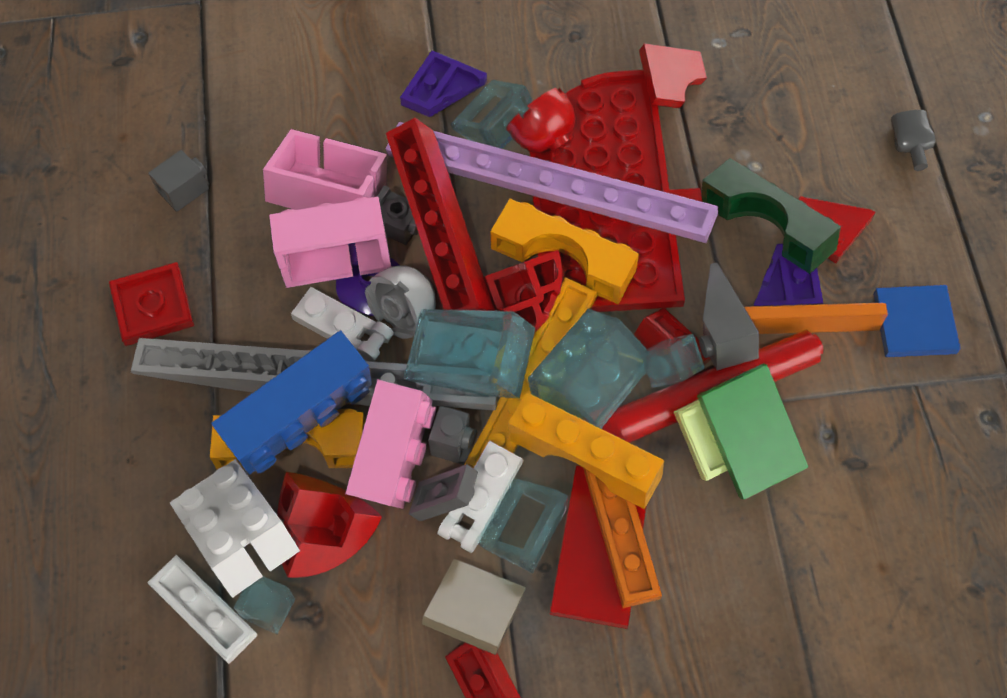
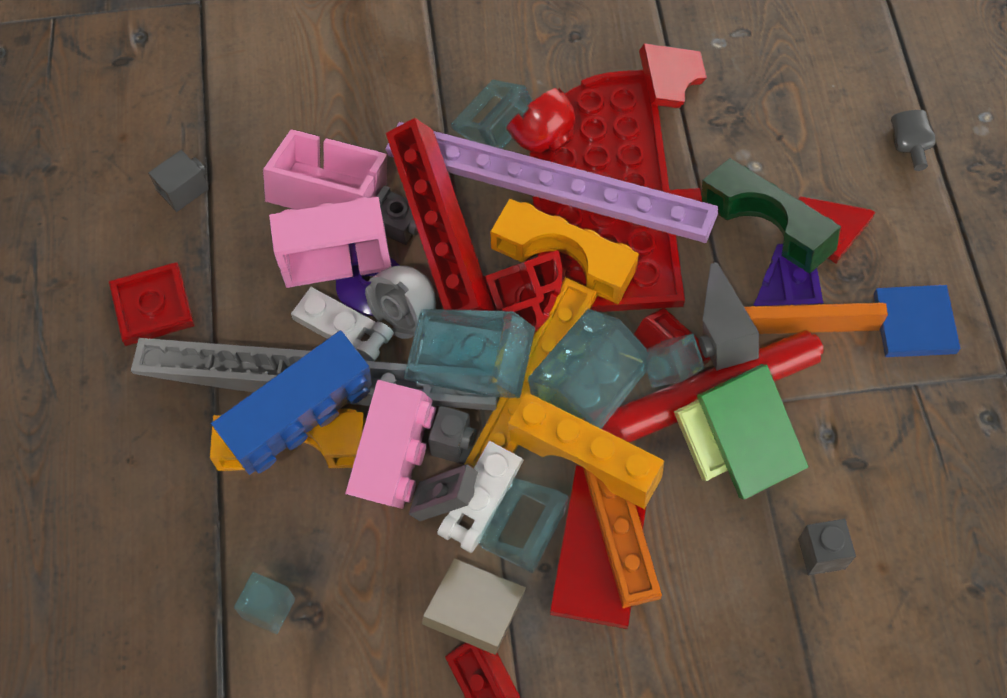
white tile [147,555,258,664] -> none
white piece [170,459,300,598] -> none
red brick [277,472,382,578] -> none
dark purple wing [400,50,487,117] -> none
none -> dark grey brick [798,519,856,575]

